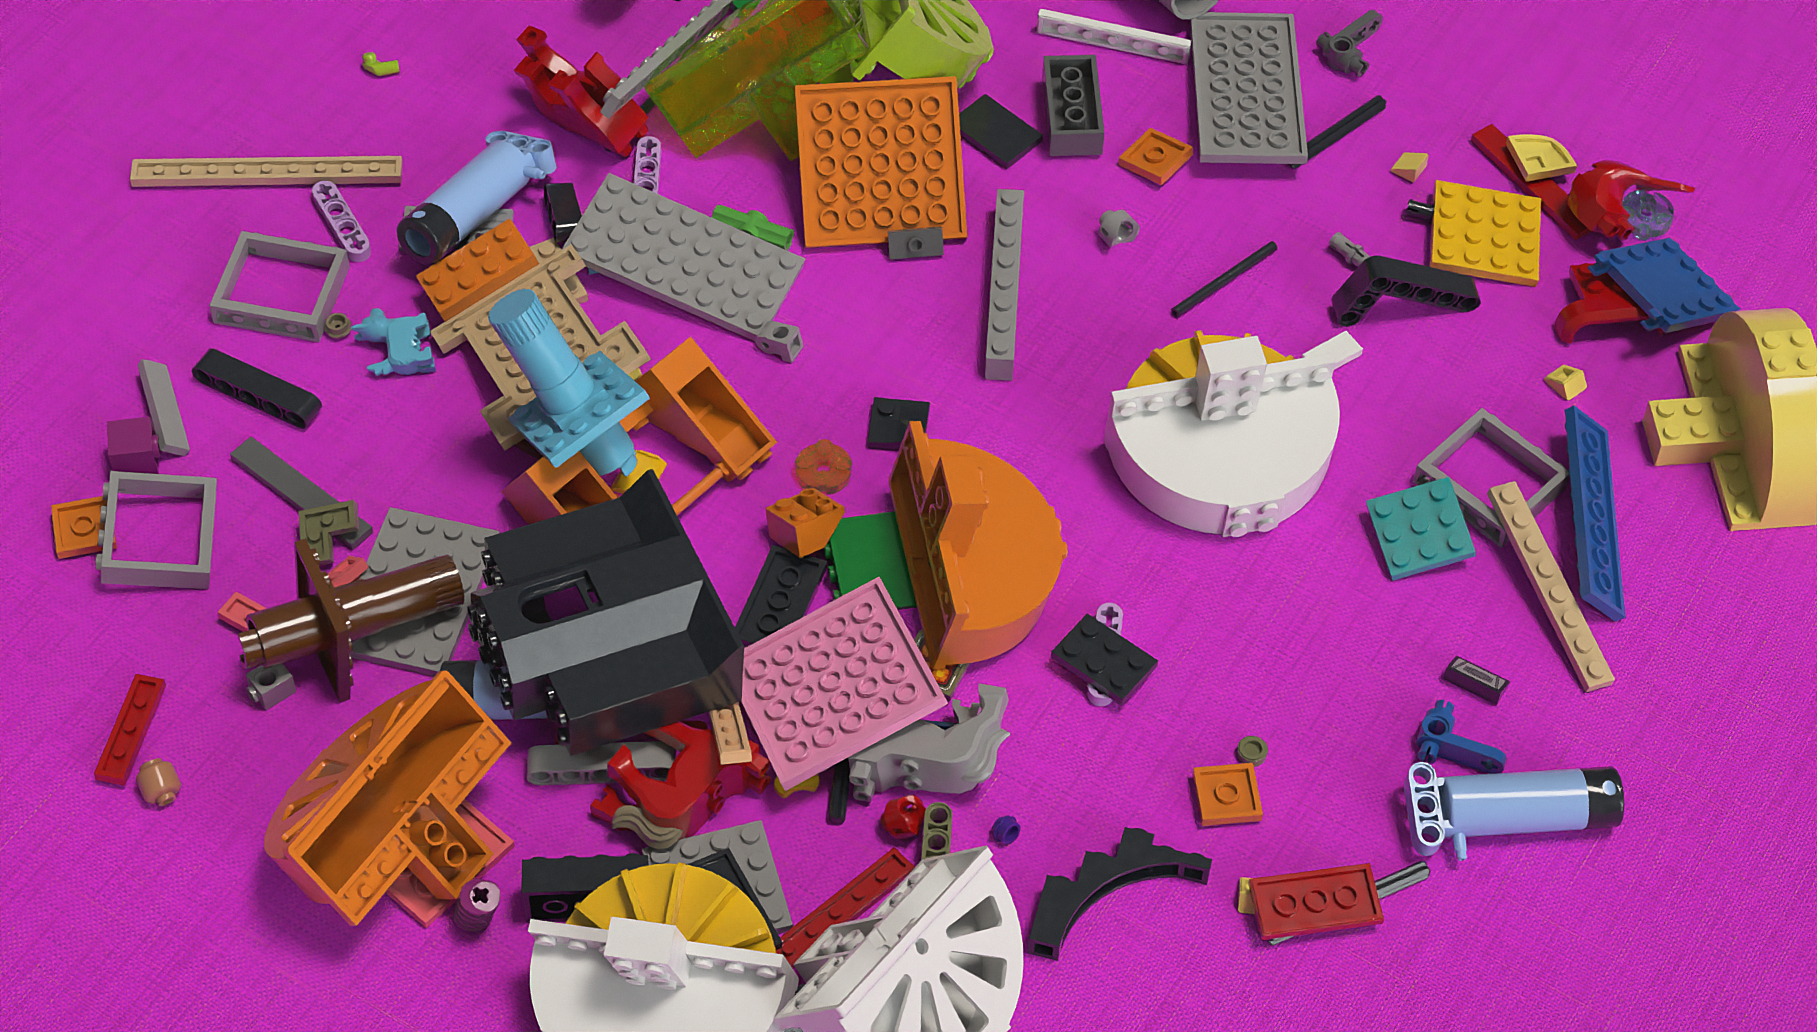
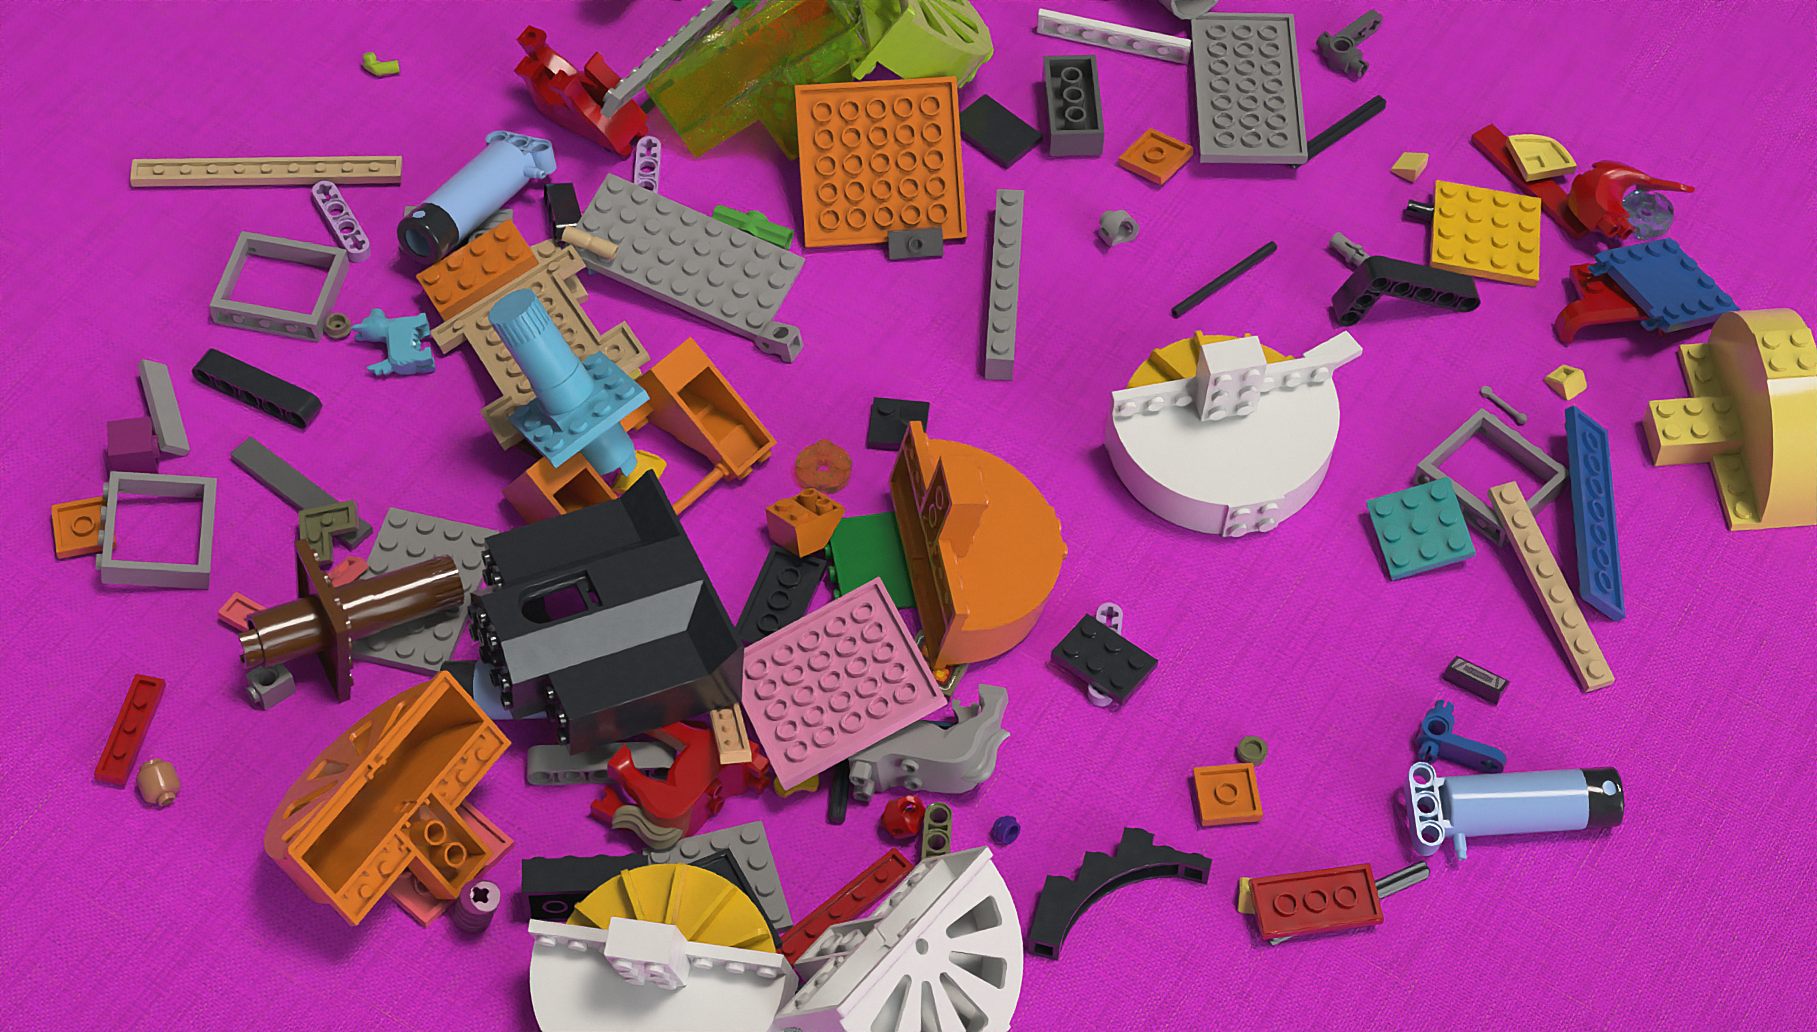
none -> tan piece [561,225,619,261]
none -> light grey hinge [1480,386,1528,424]

